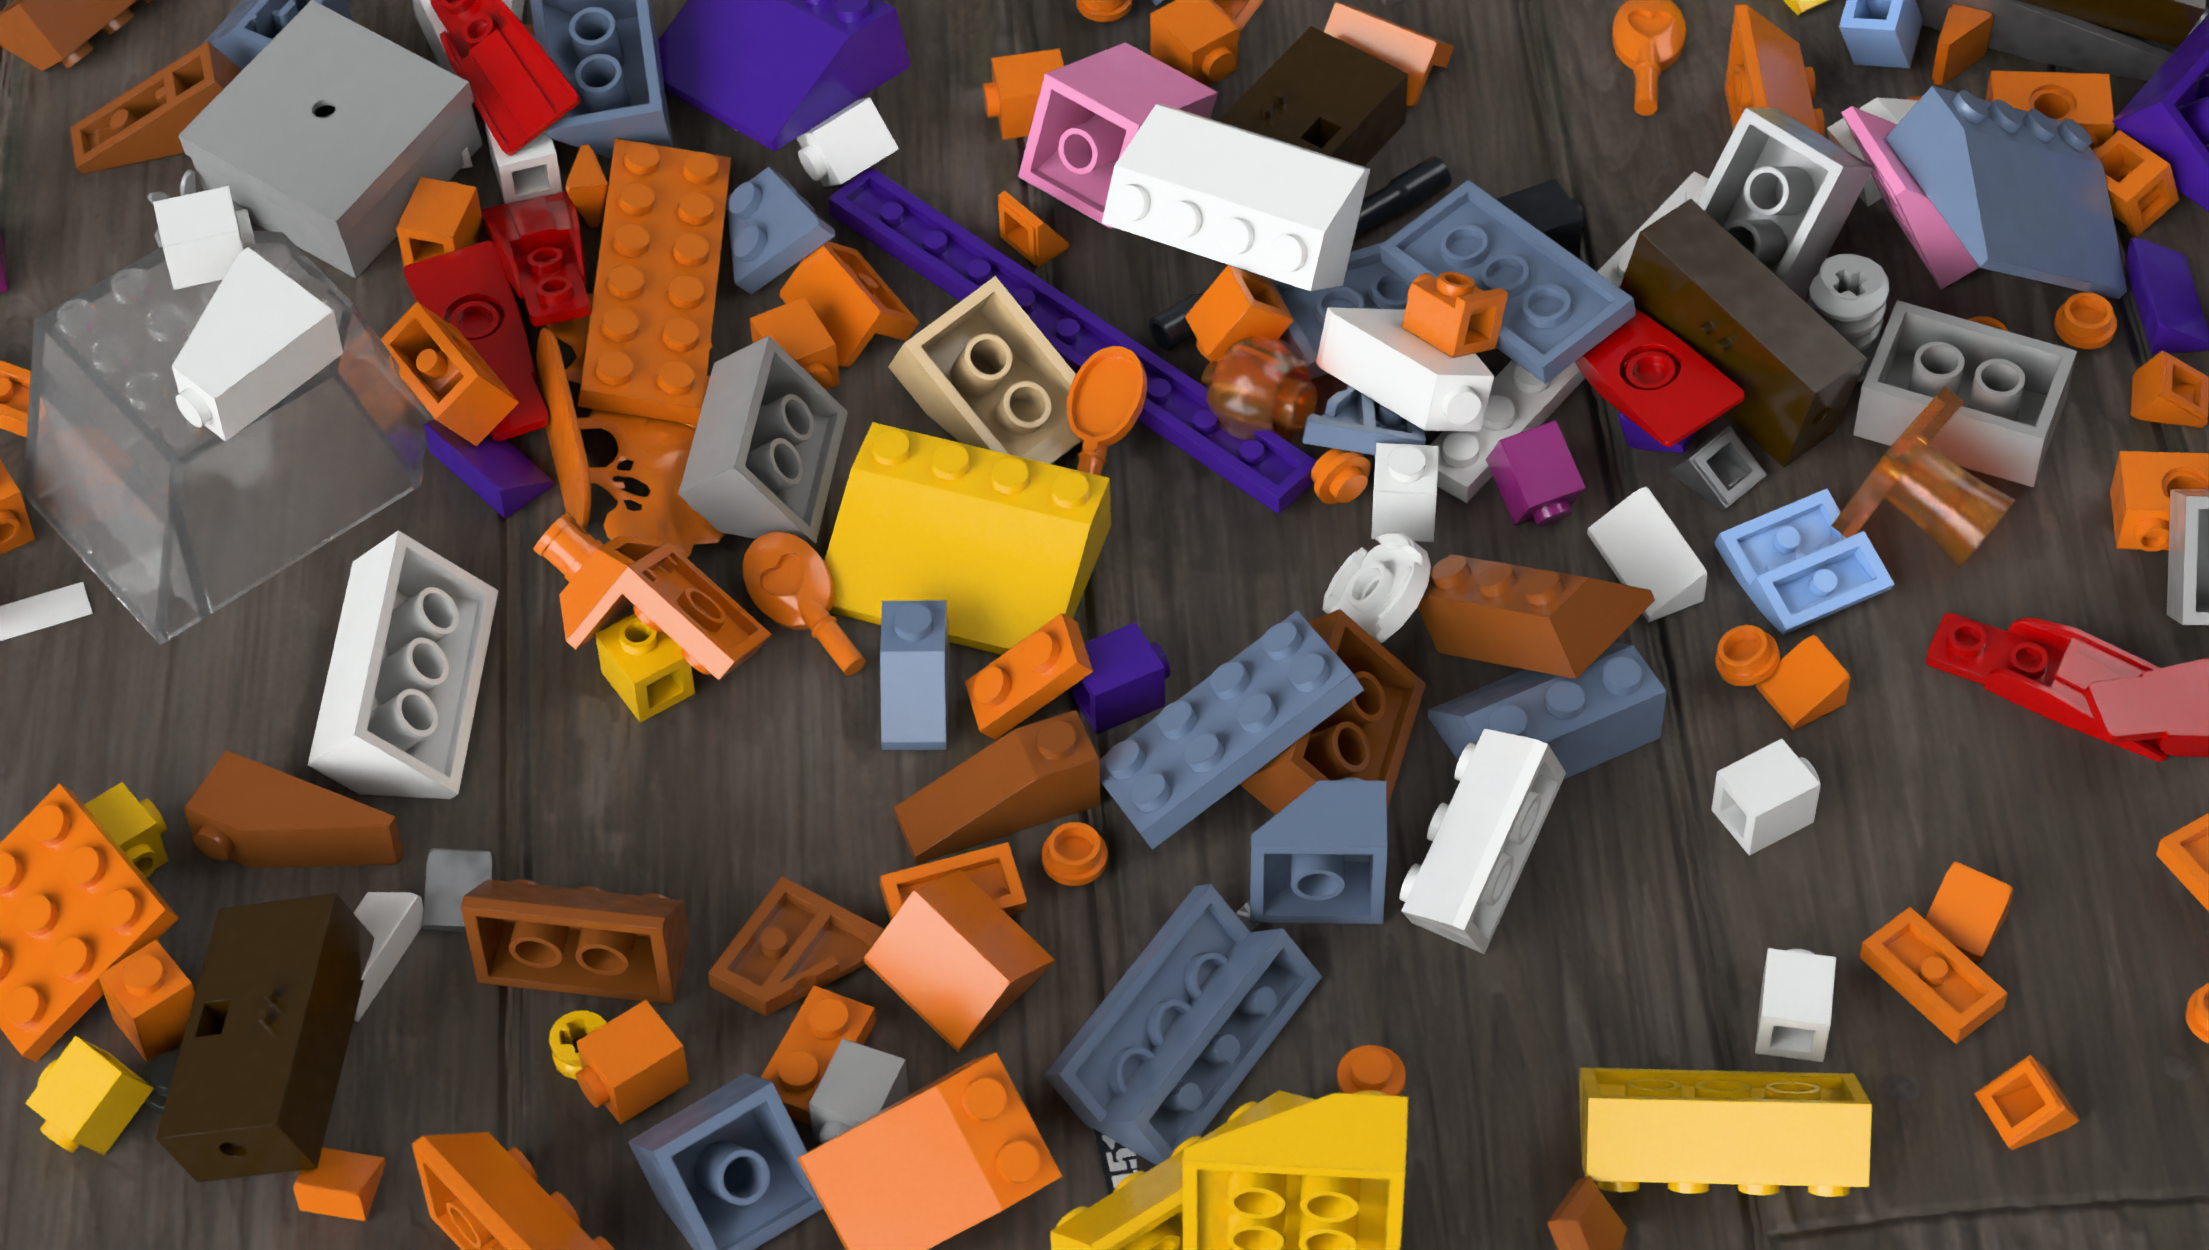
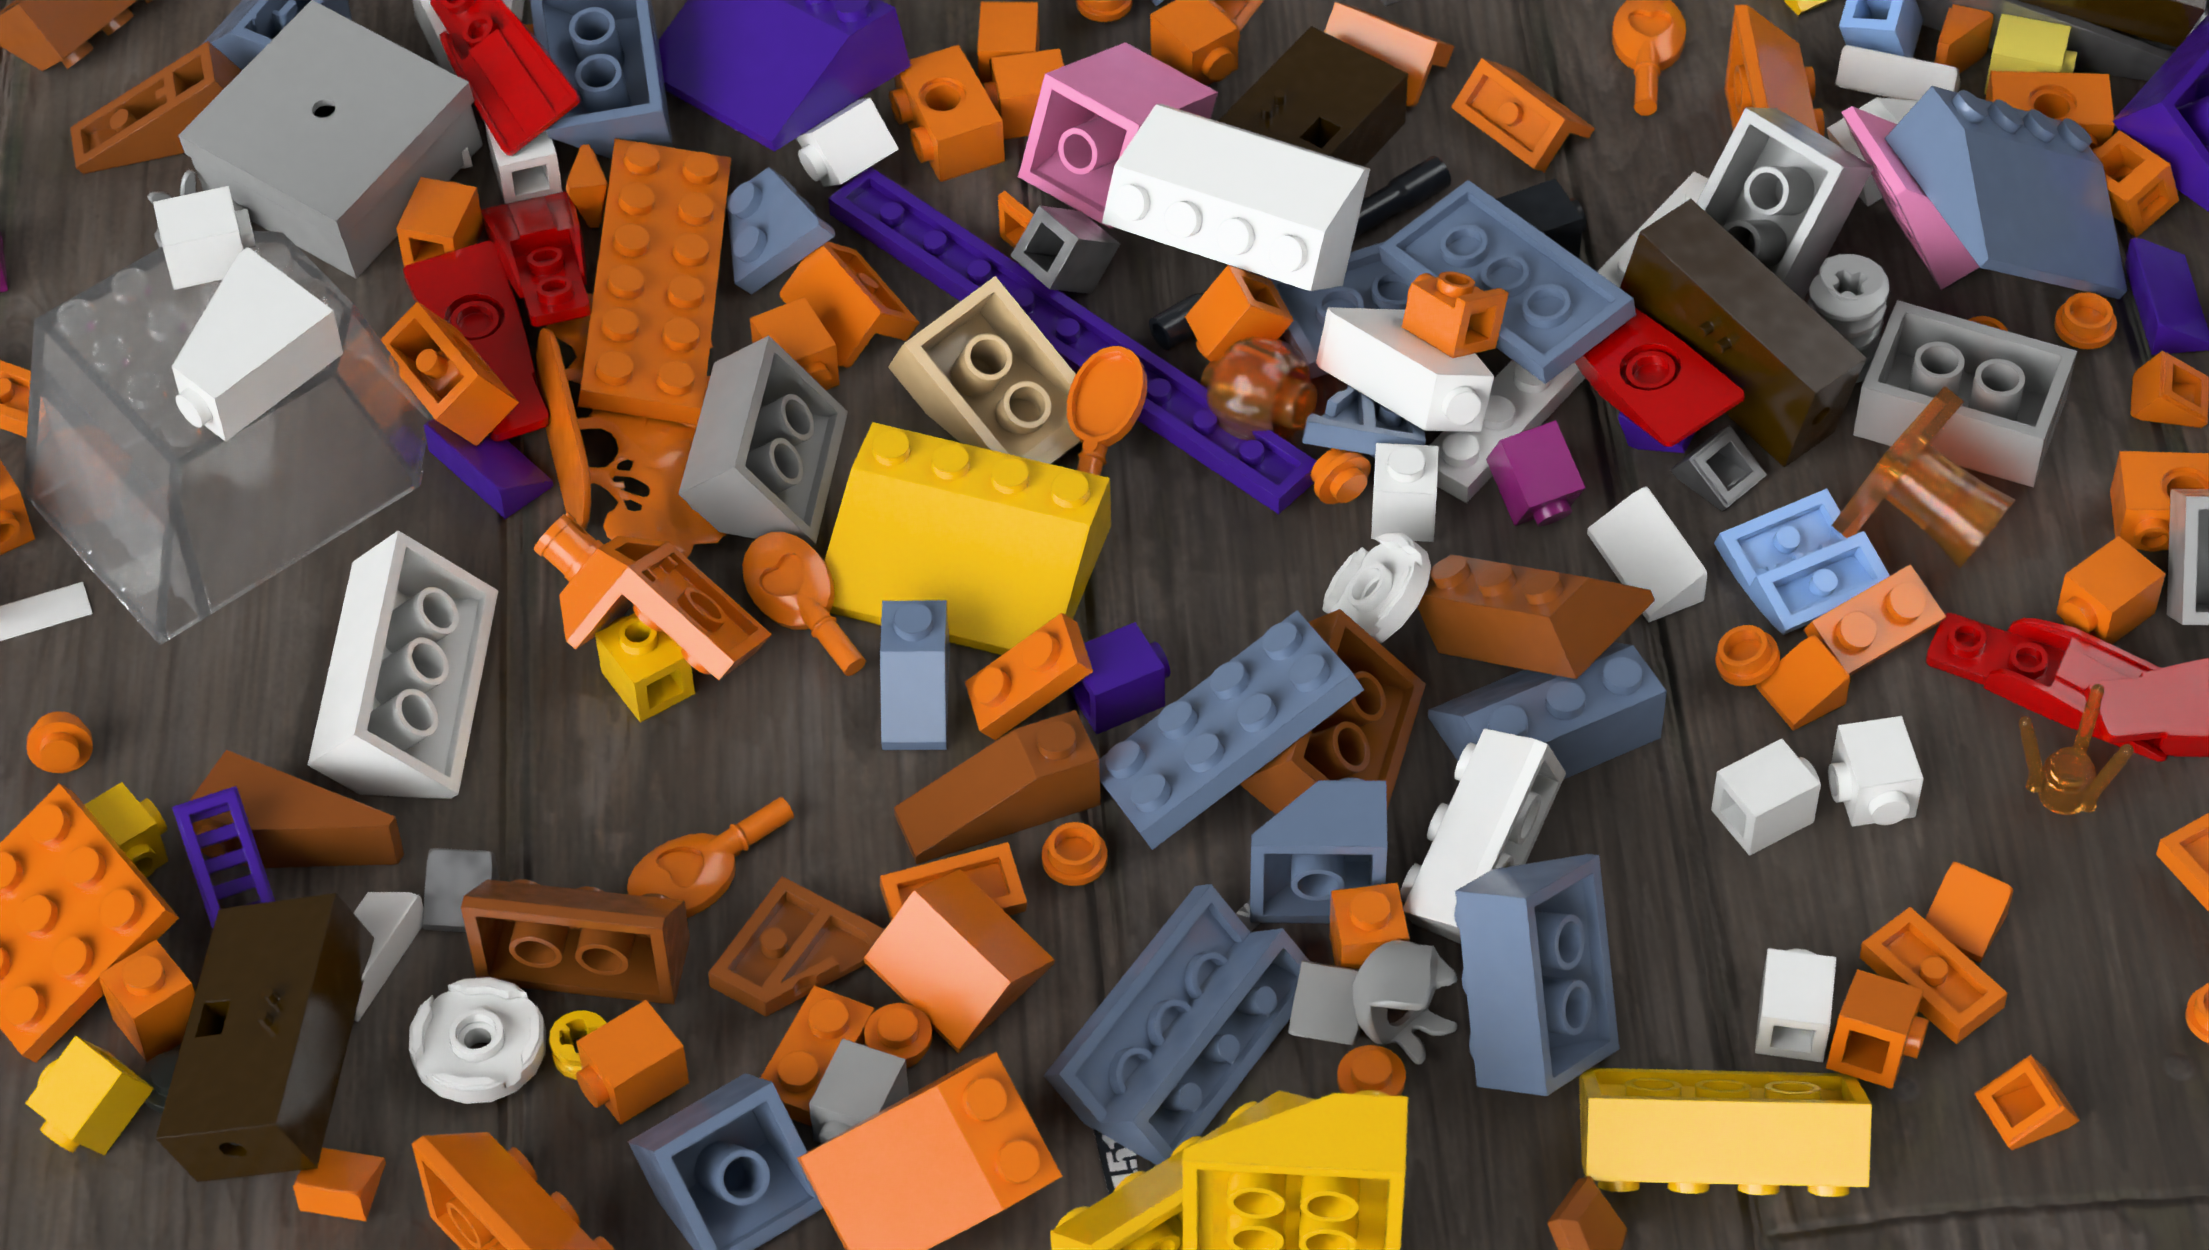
none -> orange plate [26,711,93,773]
none -> dark purple slope [172,786,275,930]
none -> white plate [409,977,546,1104]
none -> orange piece [627,797,794,918]
none -> orange plate [864,1003,932,1068]
none -> orange brick [889,44,1005,182]
none -> orange brick [978,2,1040,84]
none -> flat silver brick [1010,205,1120,294]
none -> light grey slope [1288,960,1361,1045]
none -> orange brick [1329,883,1409,970]
none -> light grey piece [1353,940,1458,1065]
none -> orange panel [1451,58,1595,172]
none -> sand blue slope [1455,854,1619,1096]
none -> orange plate [1803,564,1946,676]
none -> orange brick [1826,969,1929,1089]
none -> white brick [1828,716,1924,827]
none -> white slope [1835,45,1960,100]
none -> light yellow brick [1984,13,2078,95]
none -> clear orange plant [2019,684,2134,815]
none -> orange brick [2056,536,2166,645]

